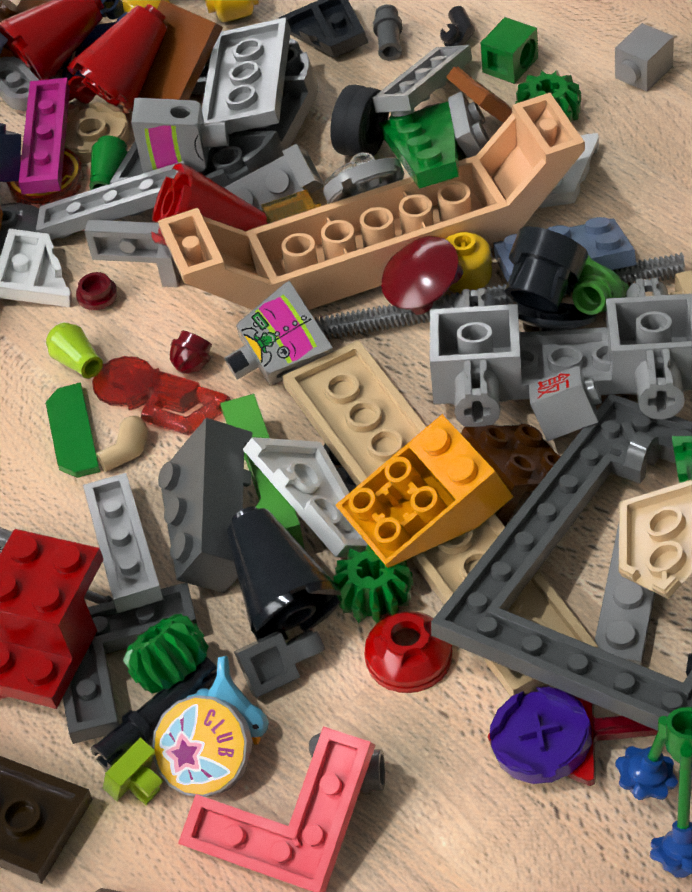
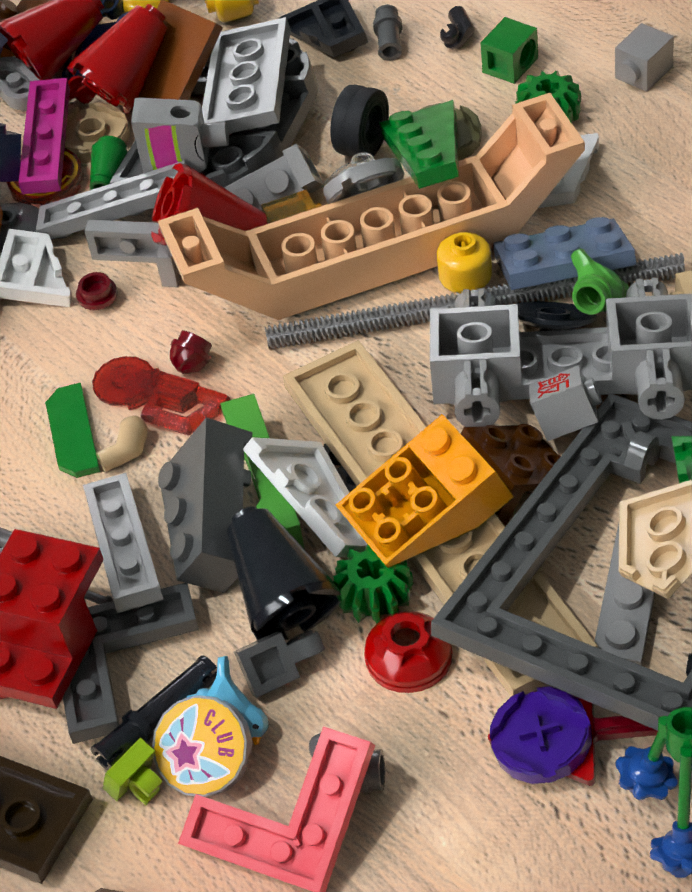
lime cone [46,323,103,379] -> none
green gear [123,614,209,693] -> none
torso [224,281,333,385] -> none
light grey plate [372,45,472,117] -> none
dark red dish [381,236,464,315] -> none
dark orange tile [446,66,512,123] -> none
light grey plate [448,91,489,158] -> none
black piece [505,226,588,313] -> none

